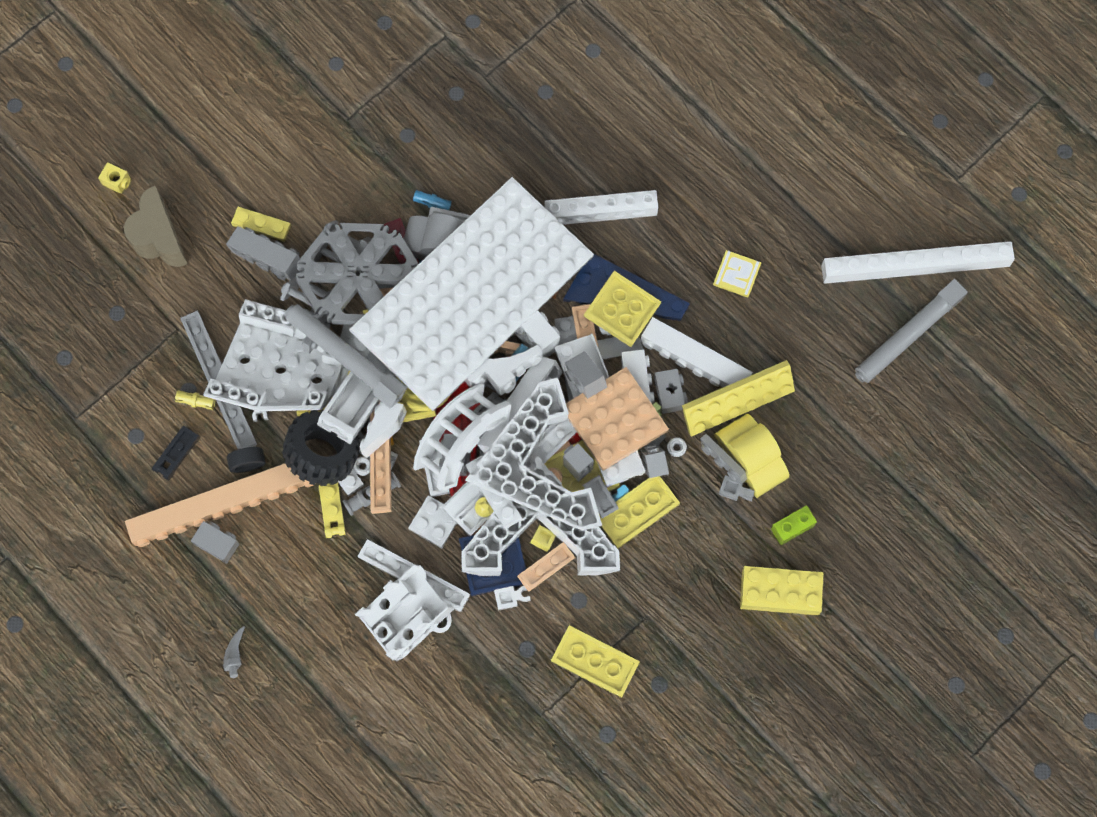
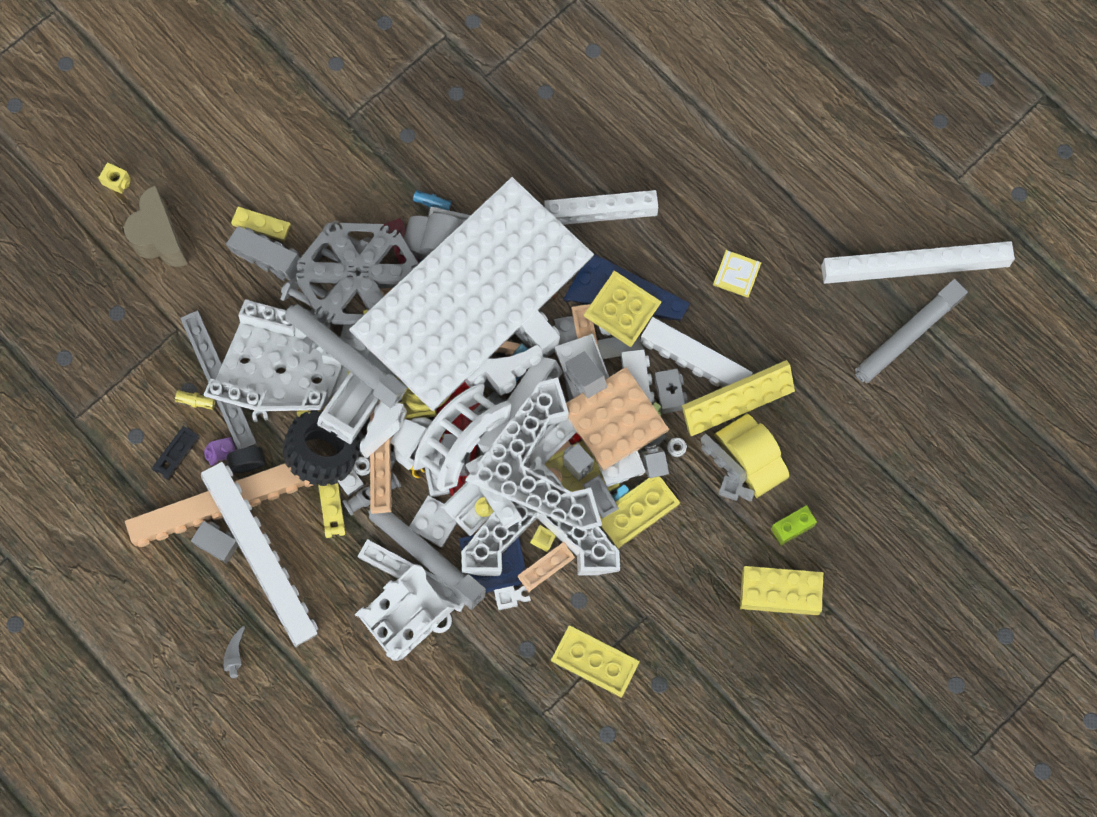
none -> white brick [201,462,318,647]
none -> medium lavender bracket [204,437,236,466]
none -> light grey brick [369,510,486,610]
none -> white torso [391,417,444,478]

